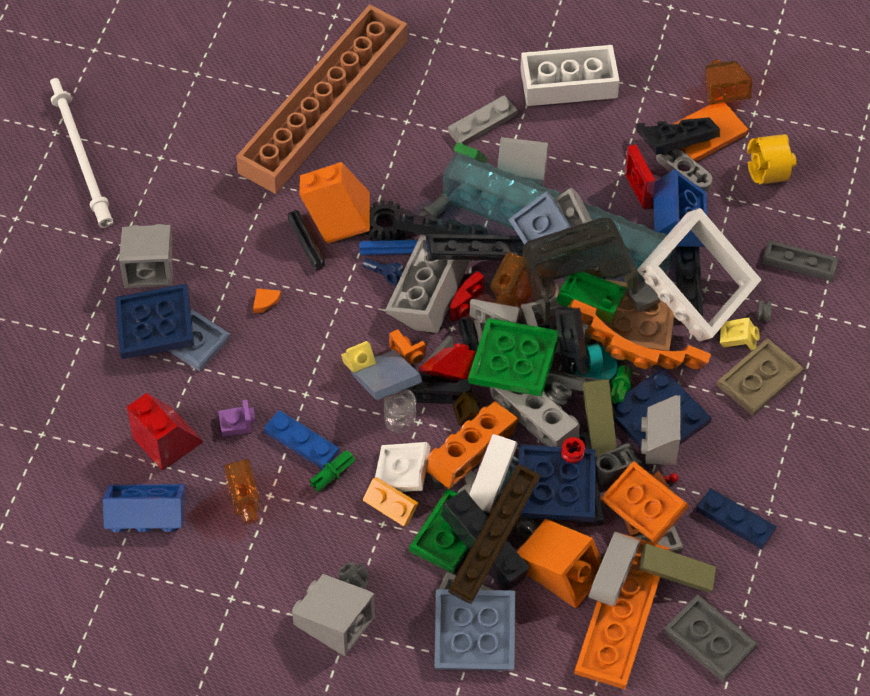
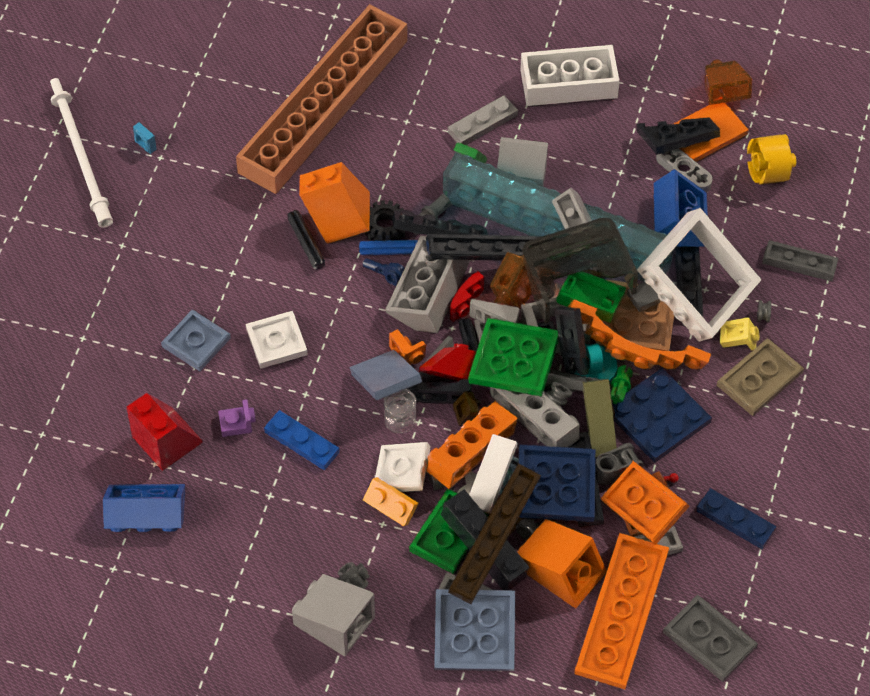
dark blue plate [115,283,194,359] -> none
light grey slope [119,224,173,288] -> none
clear orange torso [224,459,260,525] -> none
orange tile [253,288,281,313] -> none
green axle [309,450,355,492] -> none
light yellow bracket [341,341,376,373] -> none
sand blue tile [508,191,574,258] -> none
red bush [561,437,585,463] -> none
light grey beam [589,531,640,607] -> none
red tile [625,144,655,210] -> none
olive tile [639,544,716,593] -> none
light grey slope [641,395,680,465] -> none
none -> dark azure tile [133,122,157,154]
none -> white plate [246,311,308,369]

